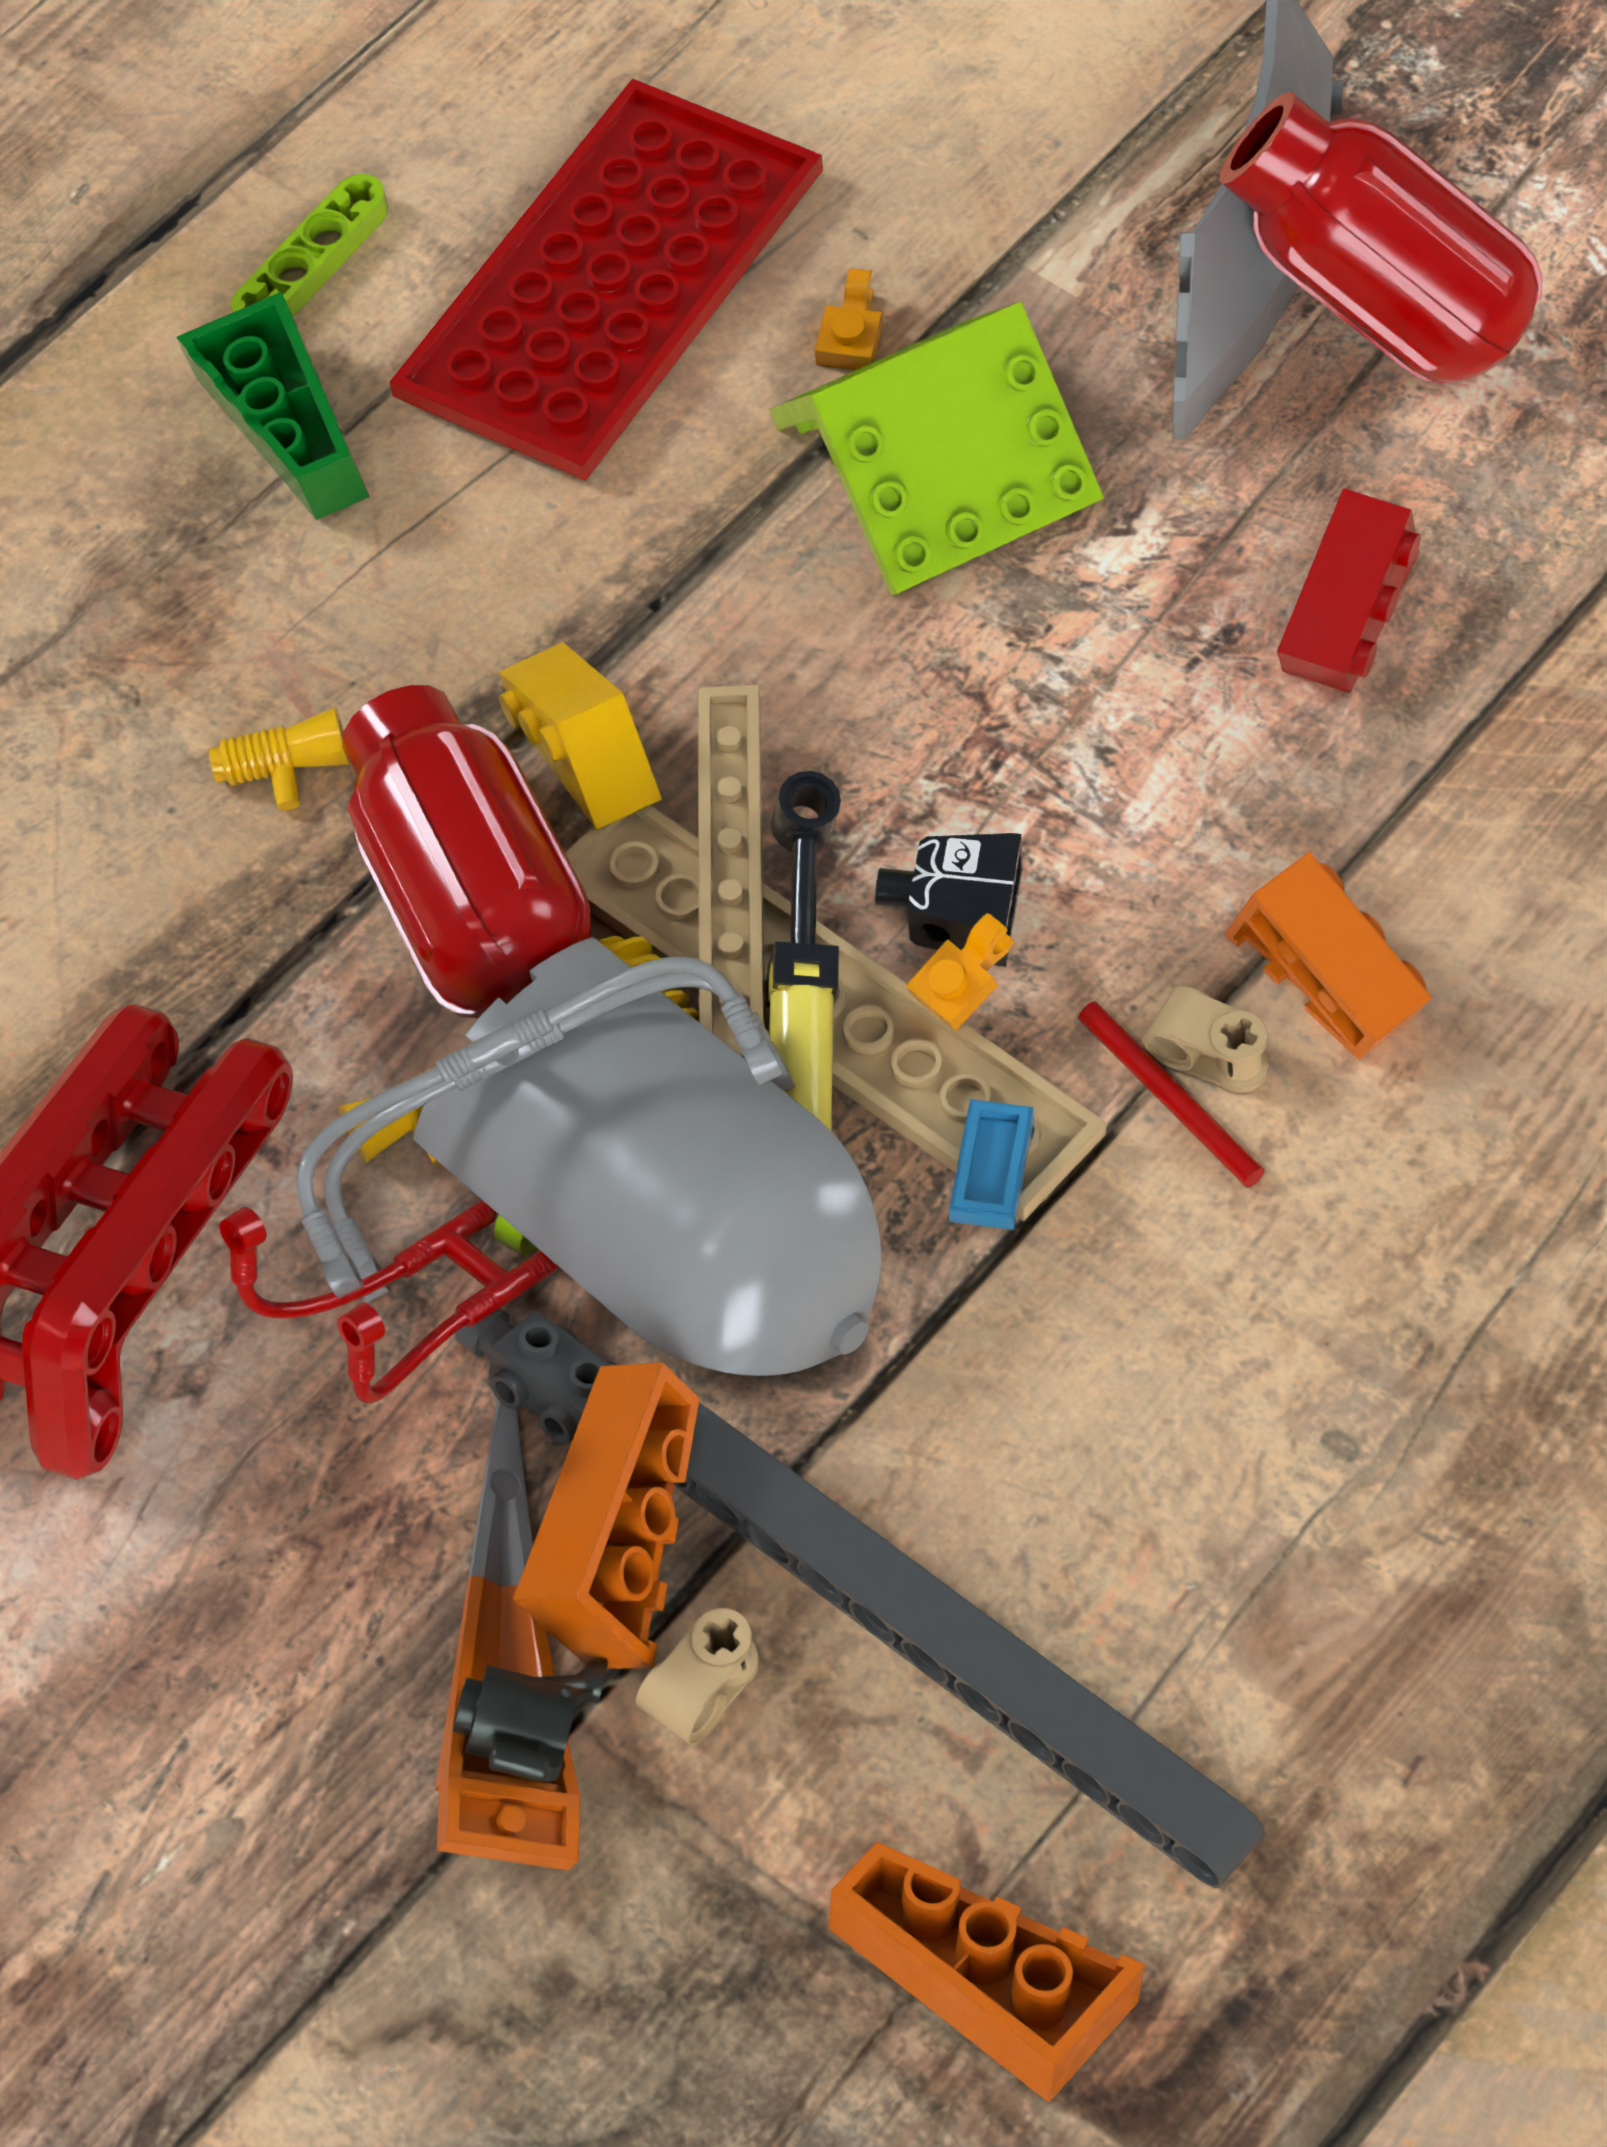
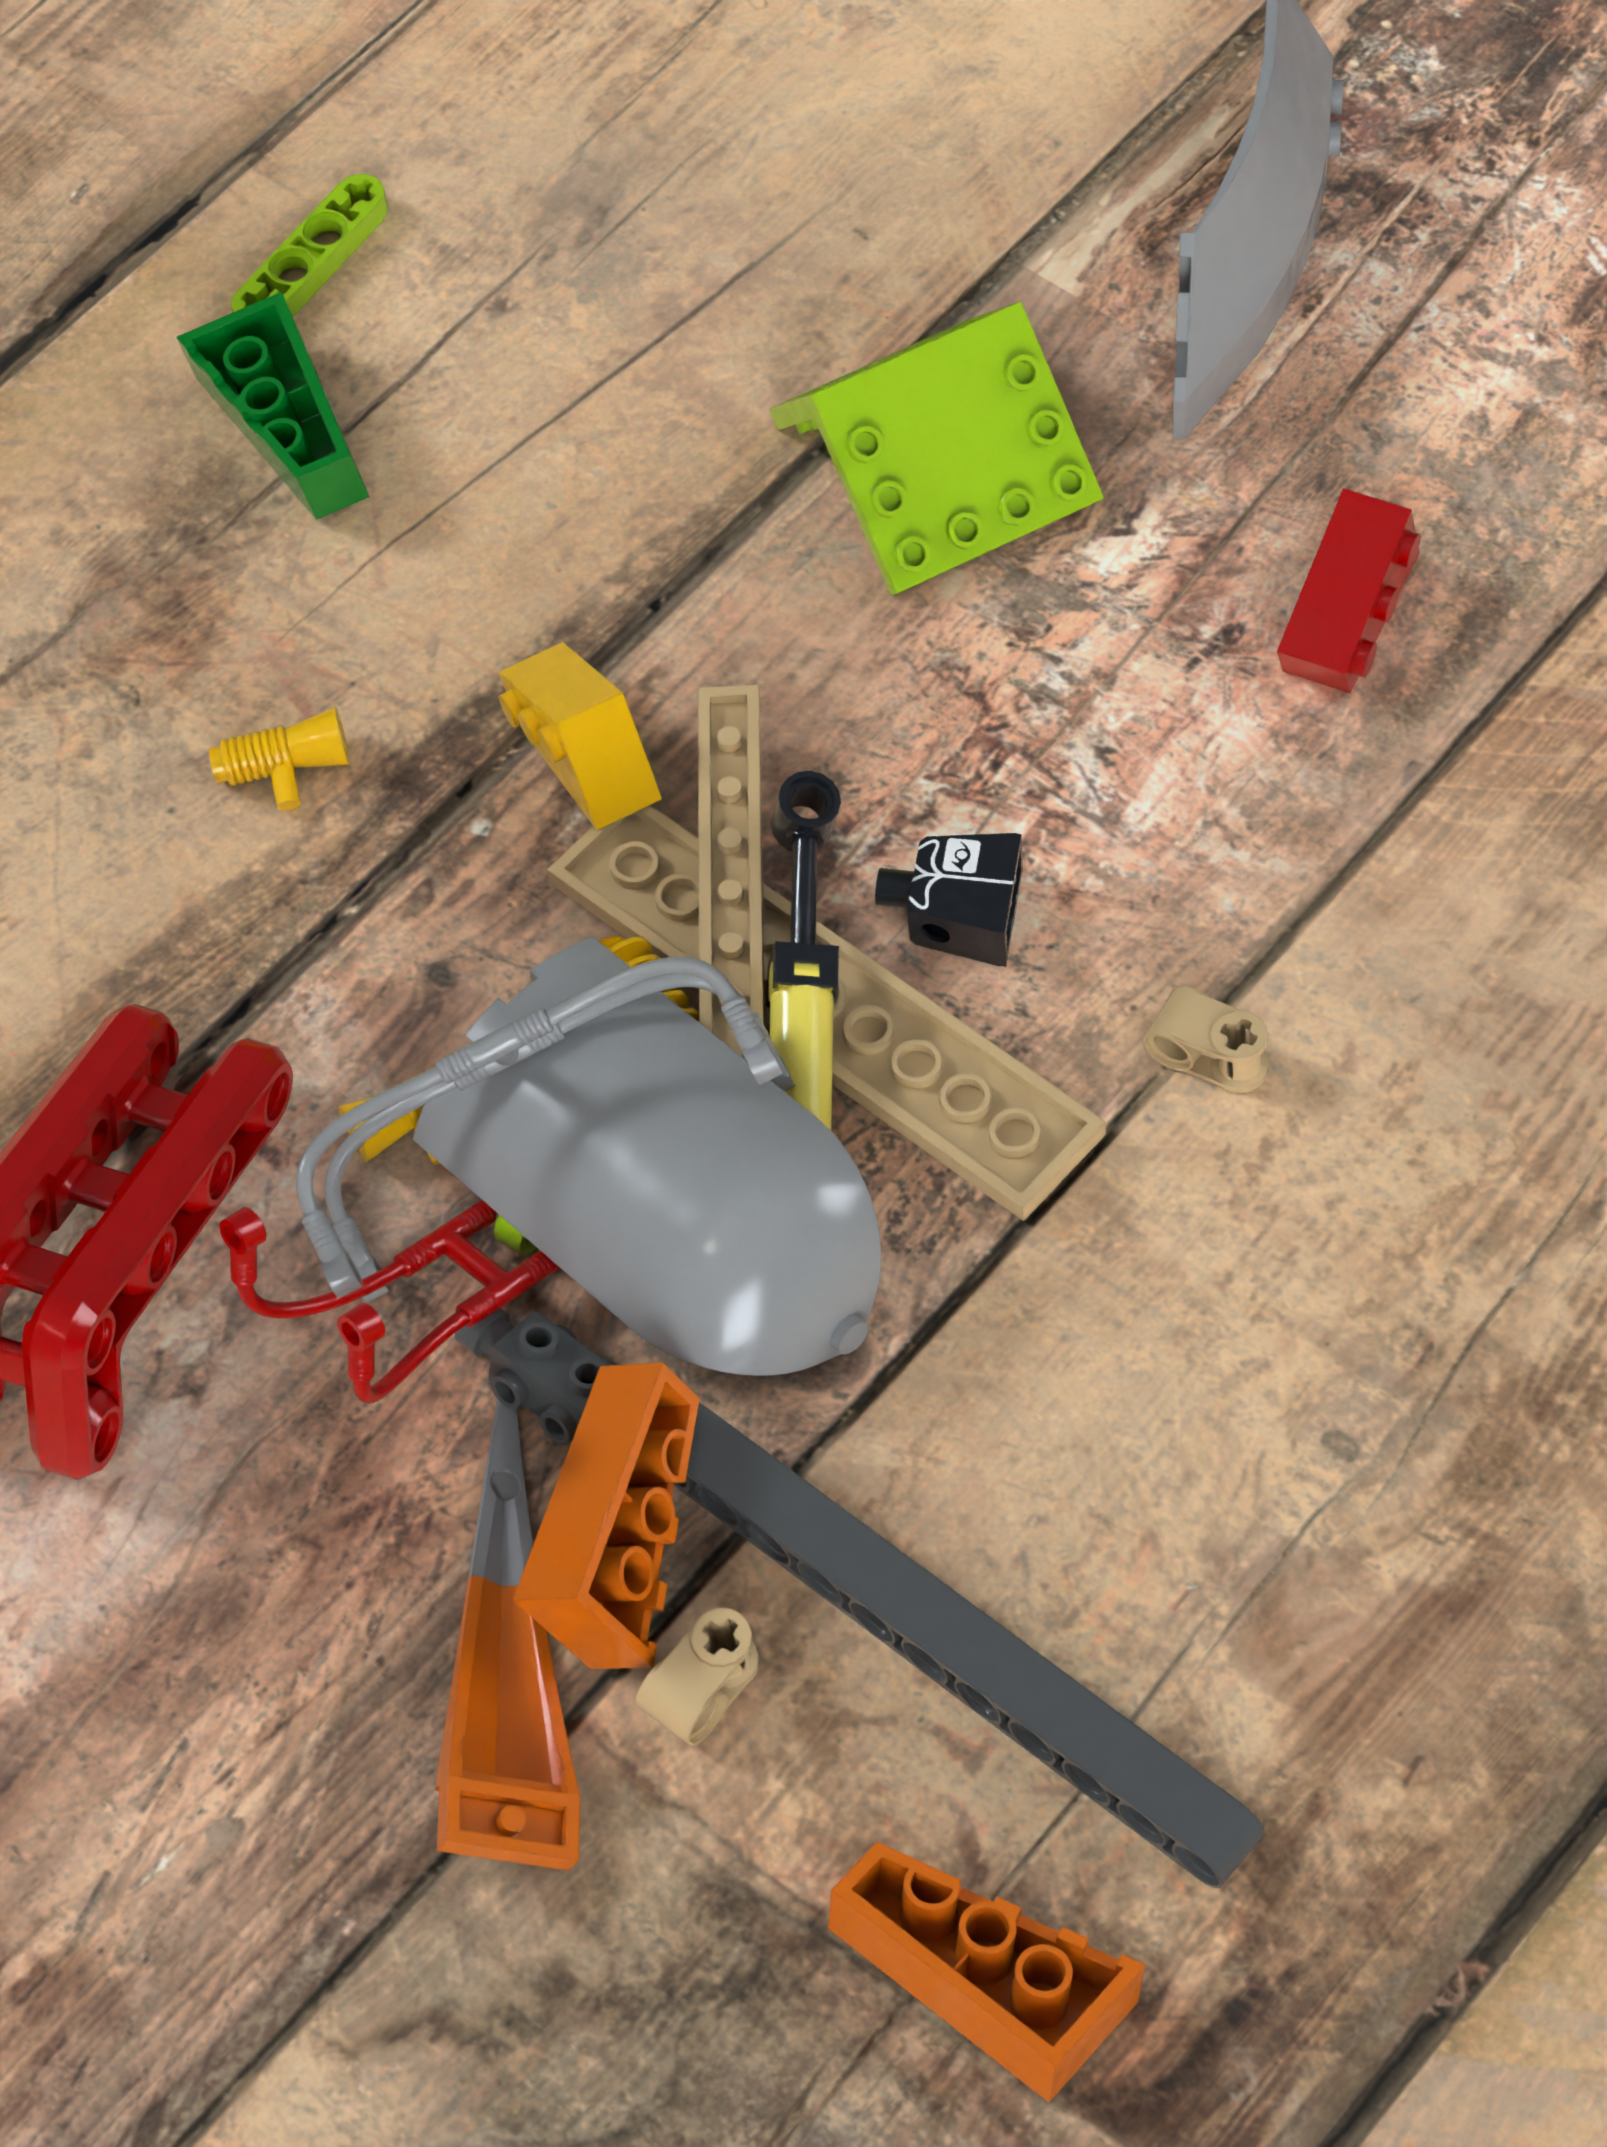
red piece [342,685,592,1018] -> none
red plate [389,78,823,481] -> none
pearl dark grey piece [452,1662,608,1782] -> none
light orange plate [814,268,883,370] -> none
light orange plate [905,913,1015,1032] -> none
dark azure tile [949,1099,1034,1230] -> none
red bar [1078,1001,1265,1188] -> none
red piece [1219,91,1543,384] -> none
orange wedge [1224,851,1432,1061] -> none

